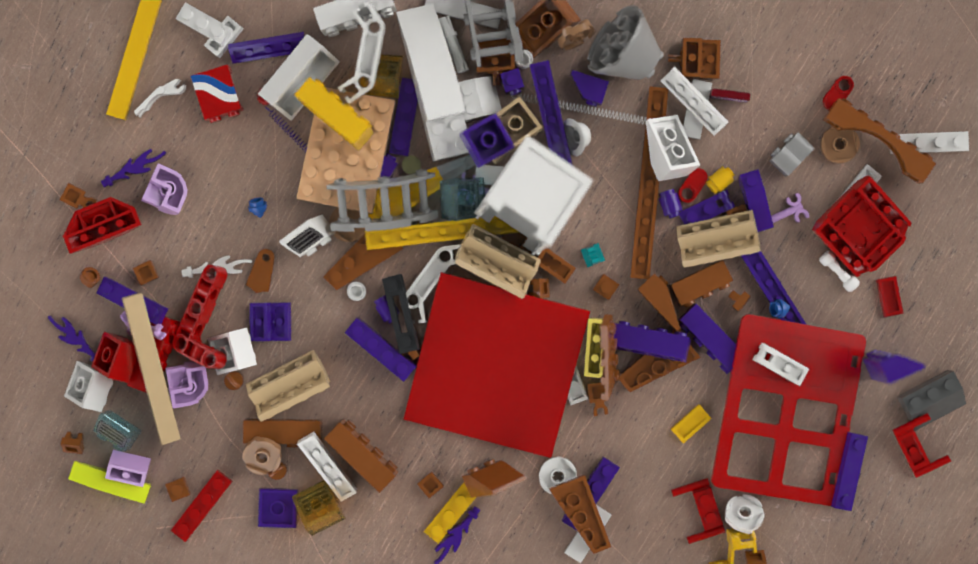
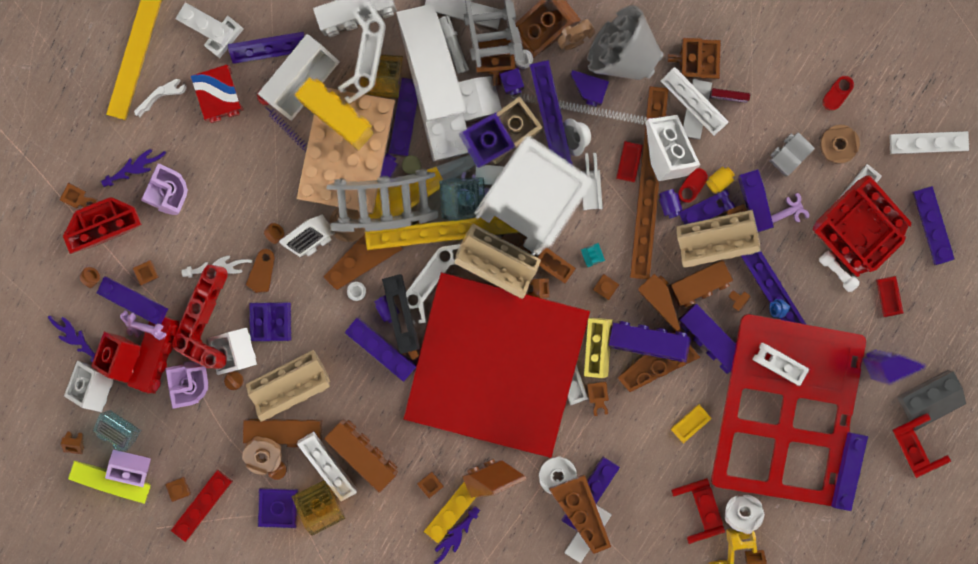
tan tile [122,292,180,445] -> none
blue plate [248,197,267,218] -> none
dark orange wing [600,314,620,400] -> none
dark orange arch [823,98,937,184] -> none
none -> dark orange tile [264,223,285,244]
none -> white arm [581,153,603,210]
none -> red tile [616,141,643,183]
none -> dark purple plate [912,186,955,265]

